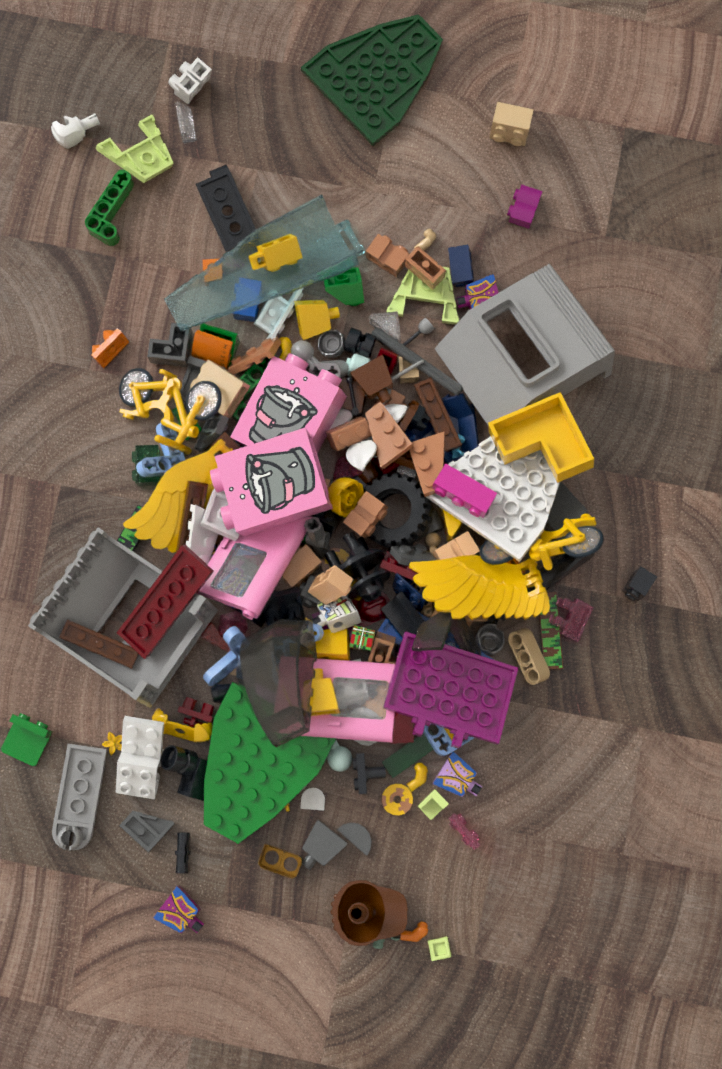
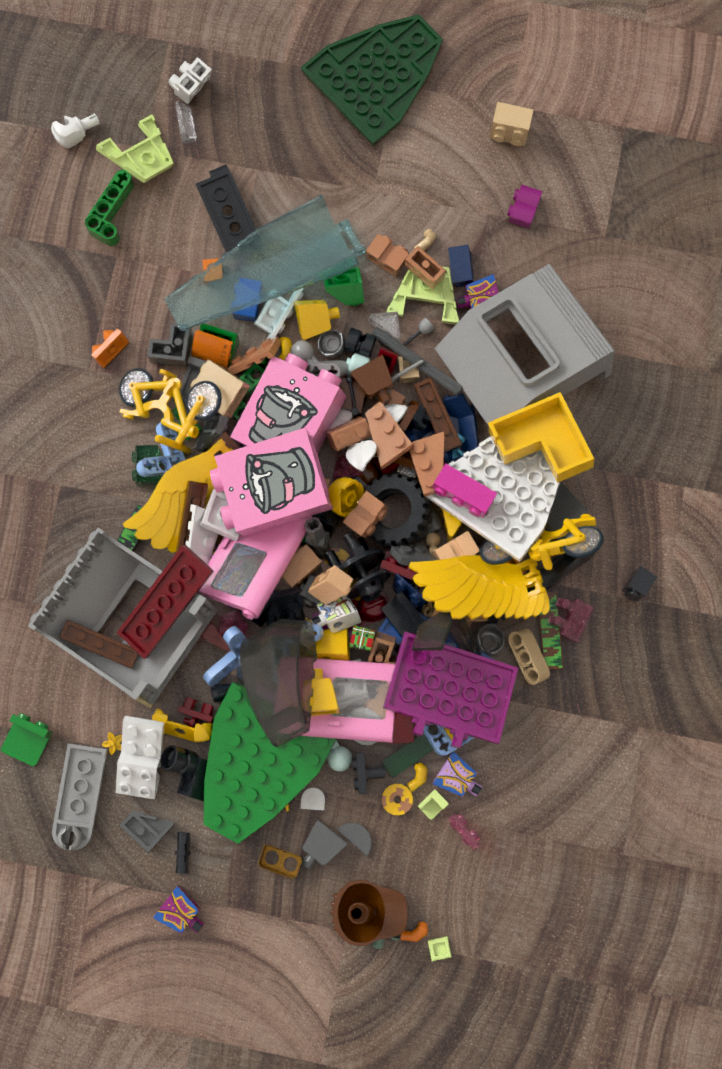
yellow brick [248,234,303,272] -> none

